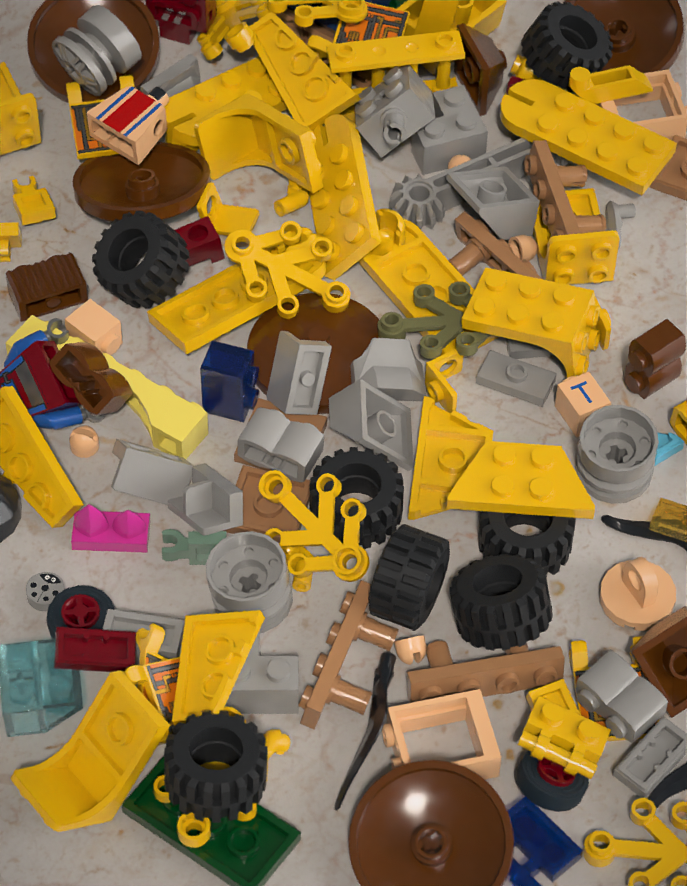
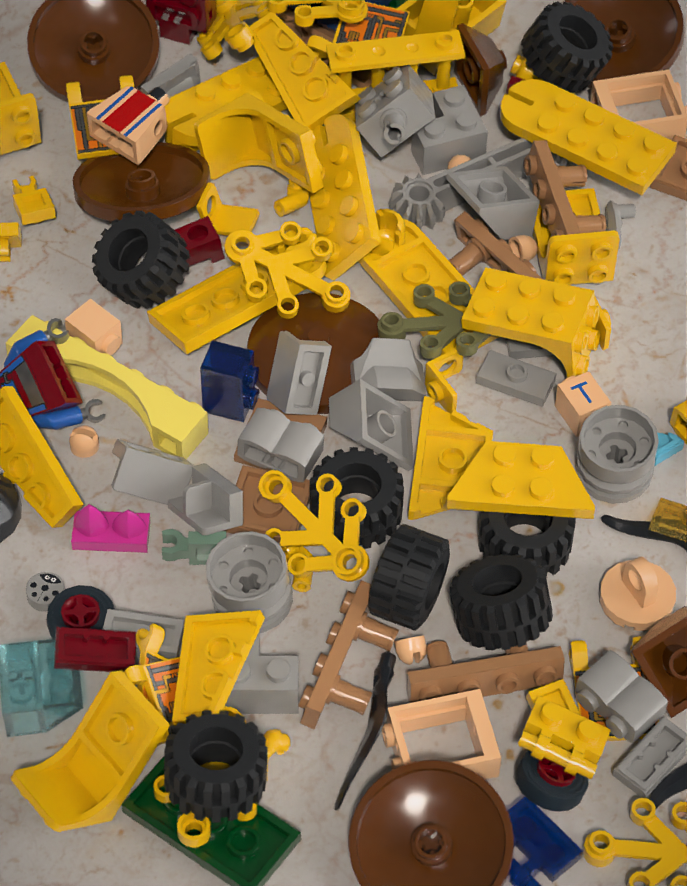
reddish brown brick [5,252,88,322] -> none
reddish brown brick [49,342,133,415] -> none
light grey wheel [52,5,142,96] -> none
yellow piece [569,65,653,104] -> none
reddish brown brick [625,319,686,399] -> none

